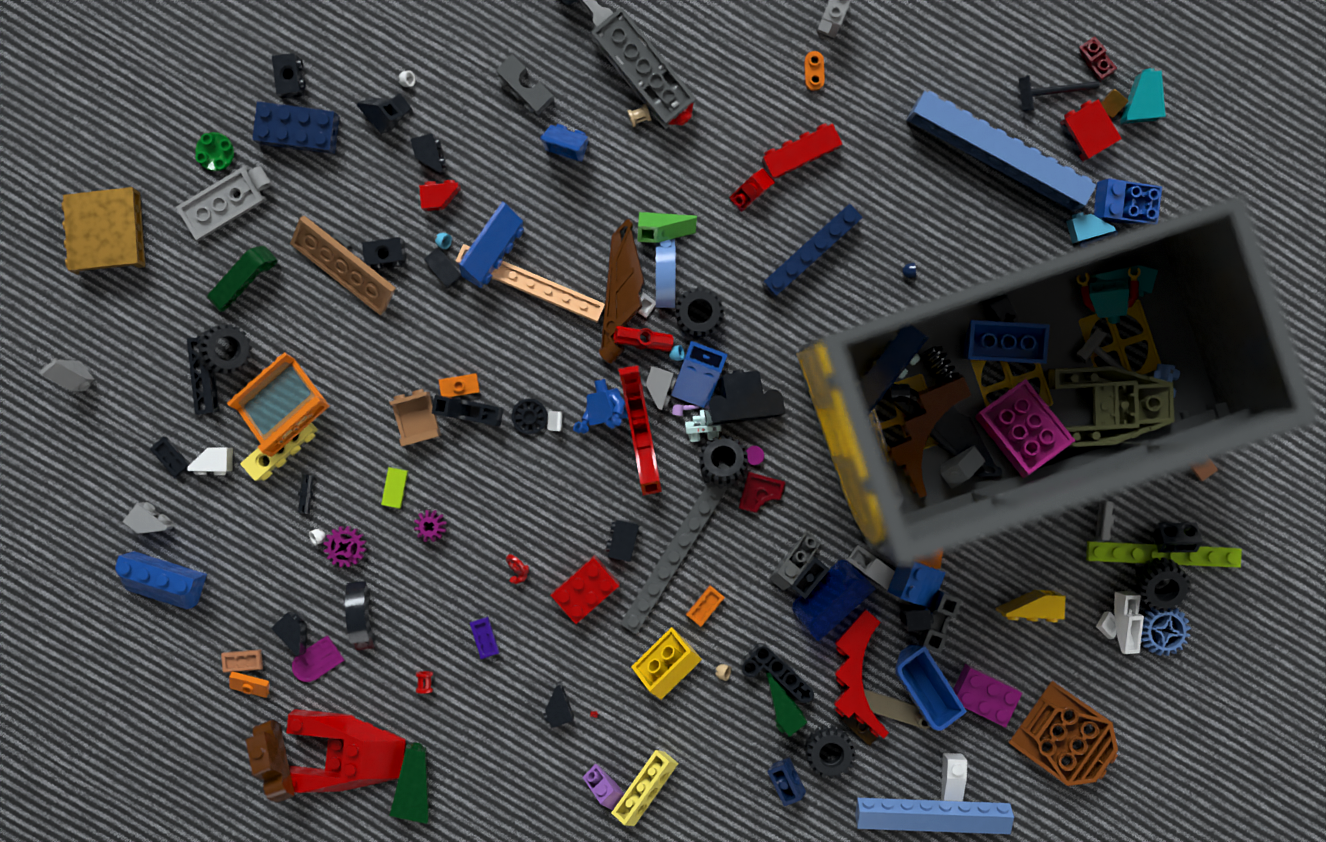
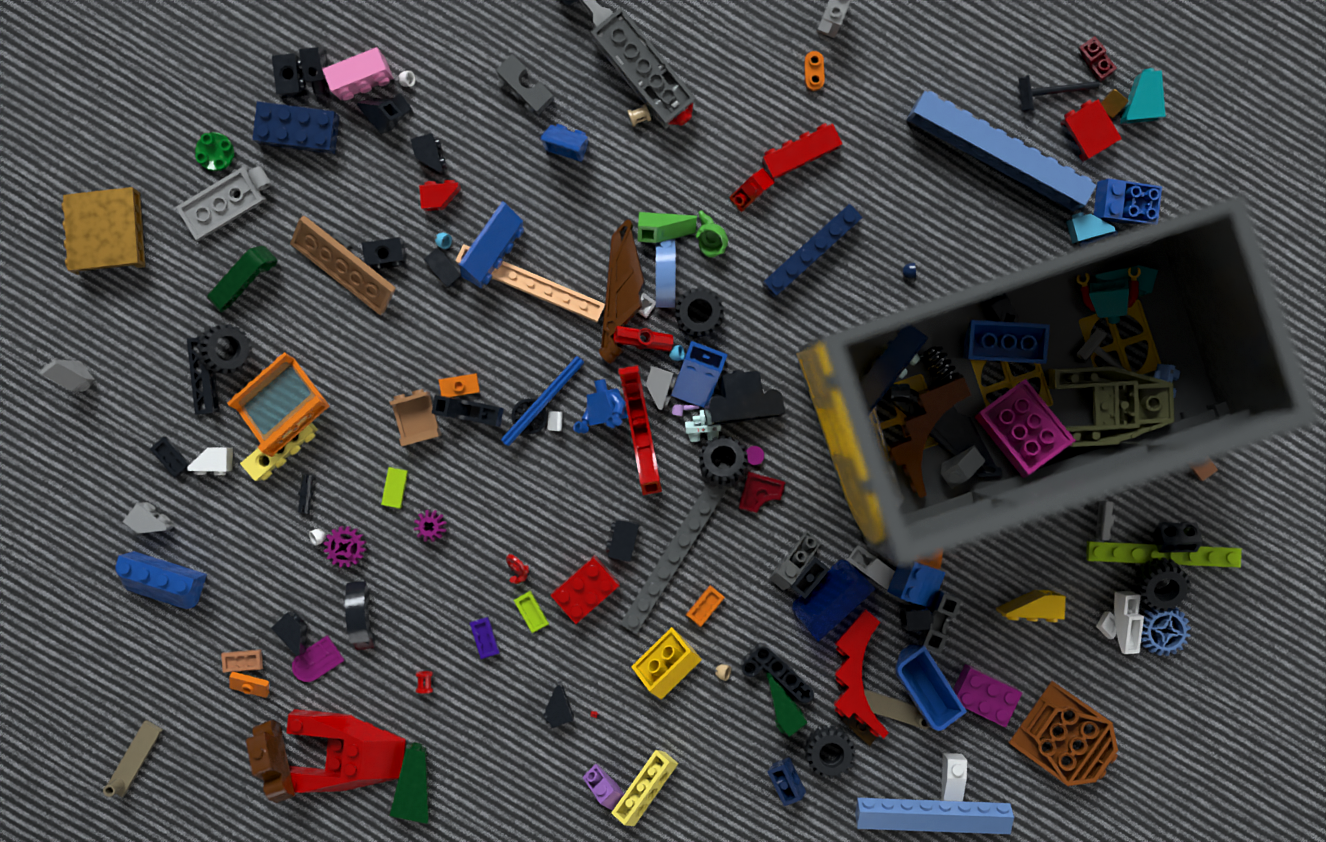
none -> dark tan piece [103,720,163,797]
none -> black torso [298,47,328,94]
none -> bright pink brick [322,47,394,100]
none -> blue axle [501,356,584,446]
none -> lime tile [513,590,549,633]
none -> bright green hair [696,210,728,257]

